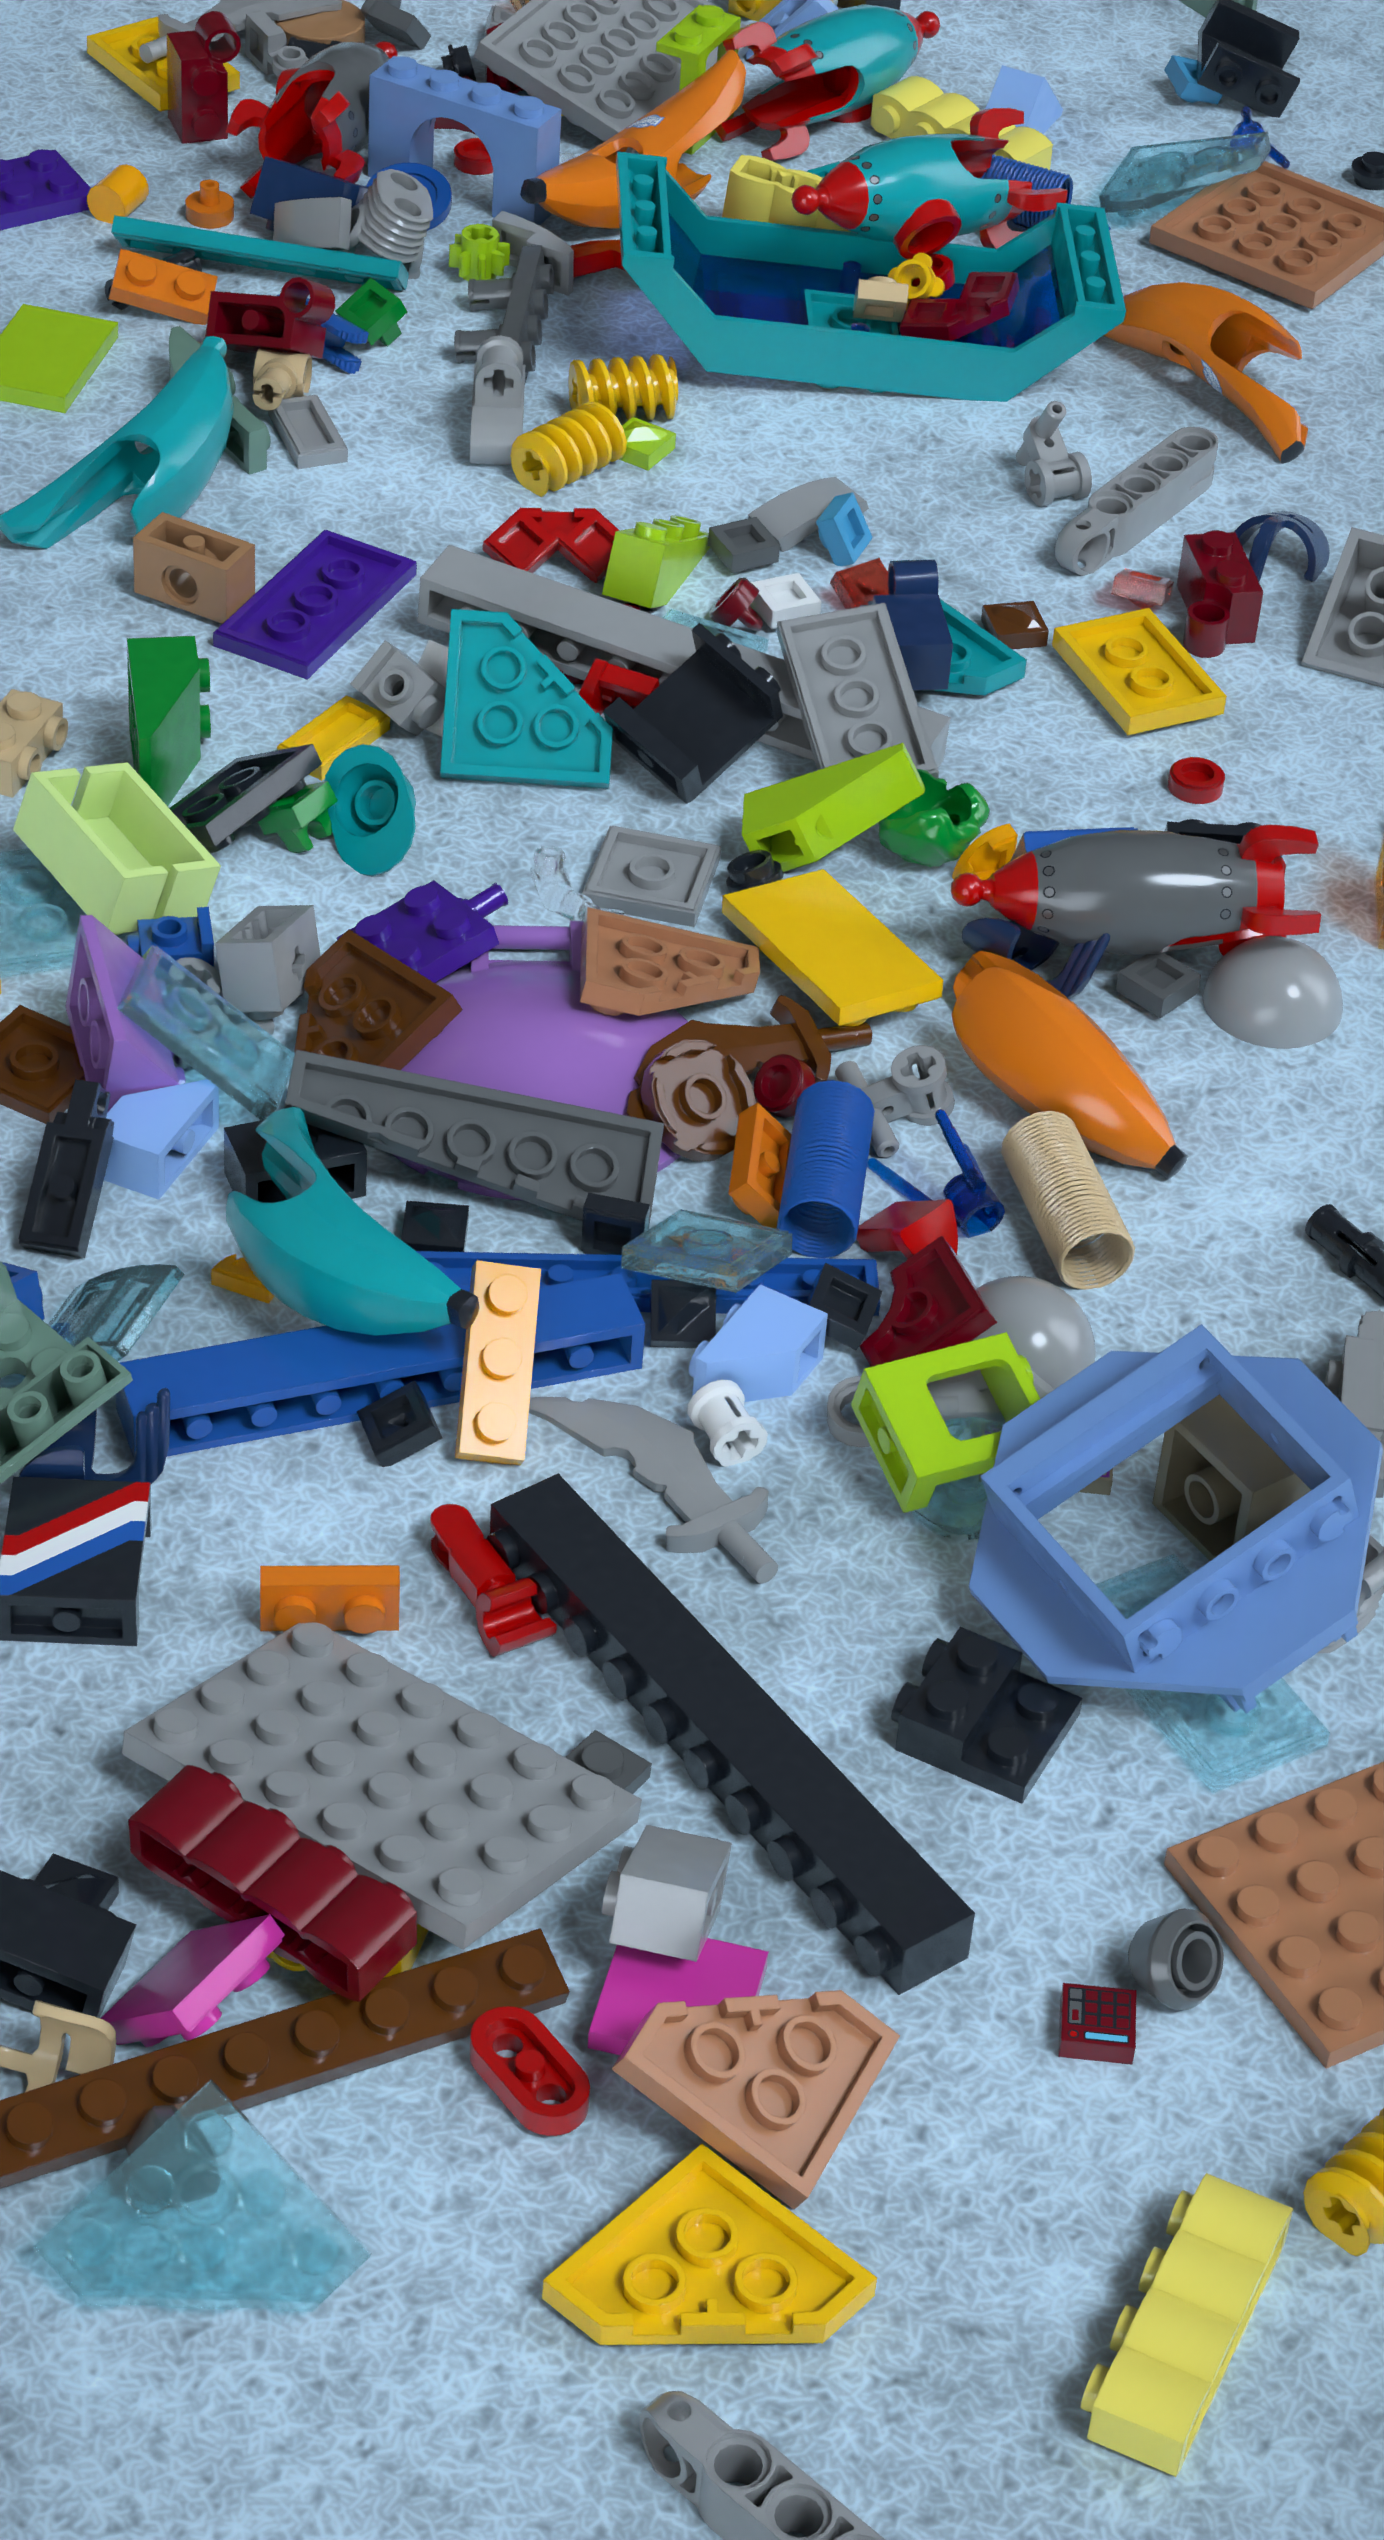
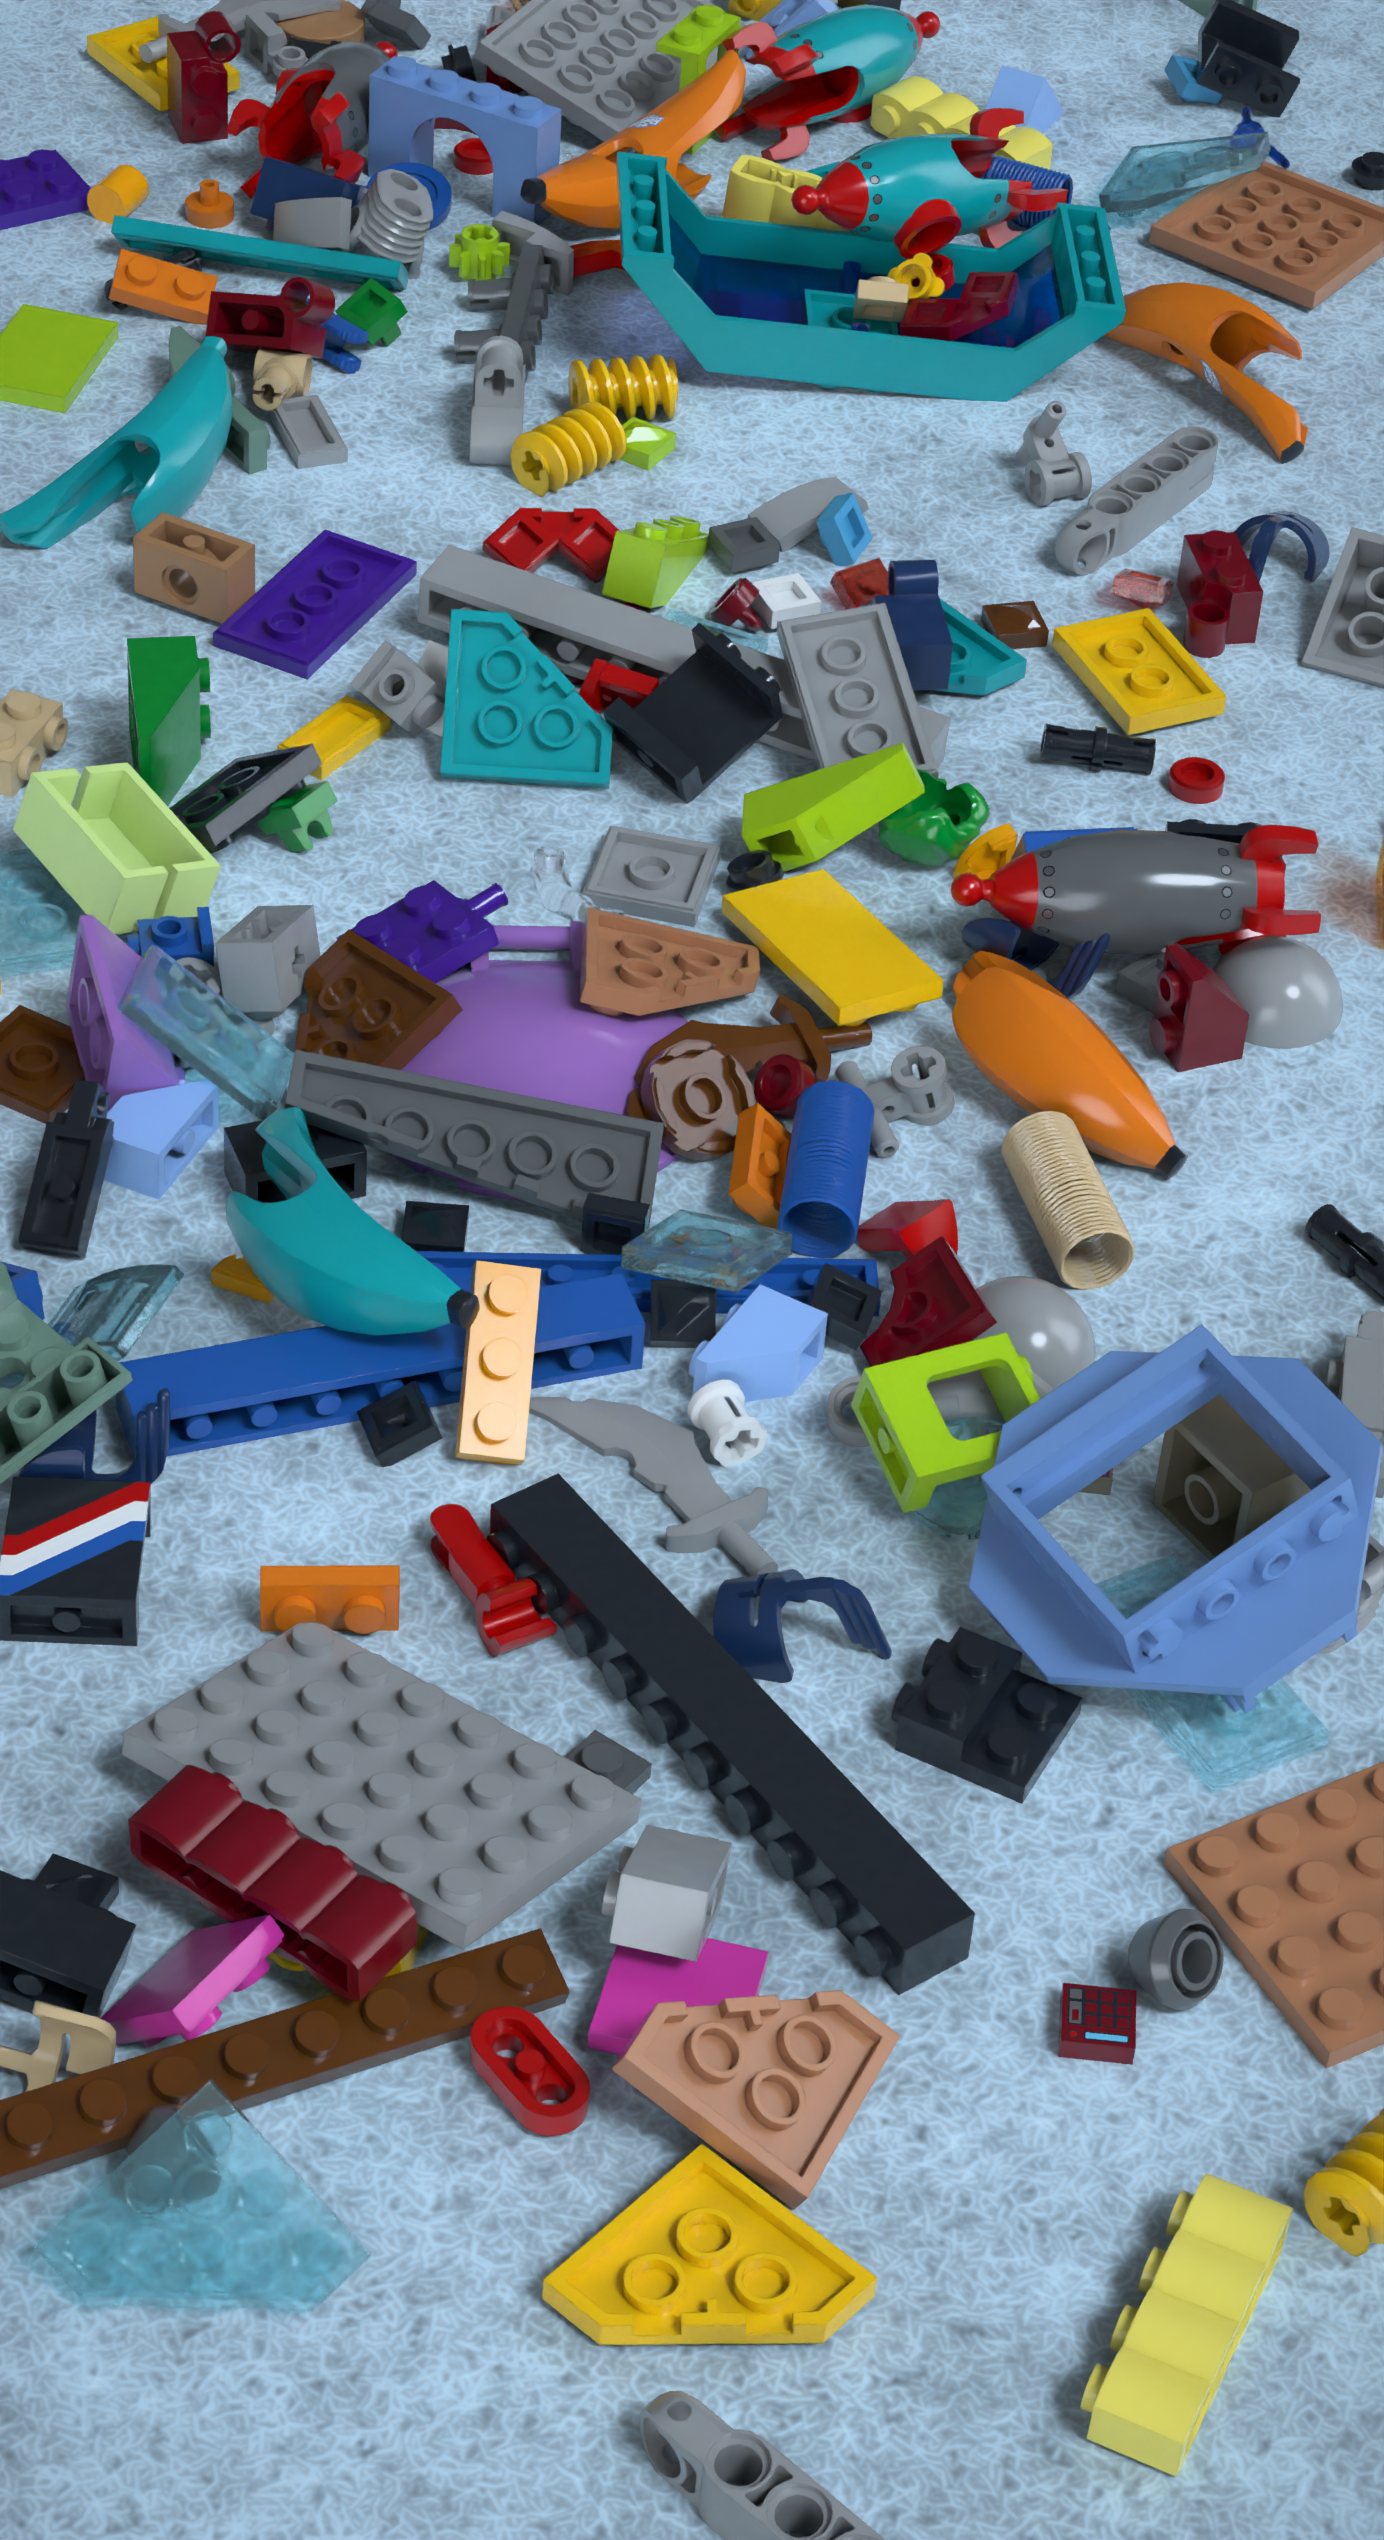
teal piece [324,744,416,876] -> none
clear blue plant [867,1109,1005,1238] -> none
none -> dark blue helmet [713,1569,892,1683]
none -> black pin [1040,723,1156,775]
none -> dark red slope [1149,943,1250,1072]

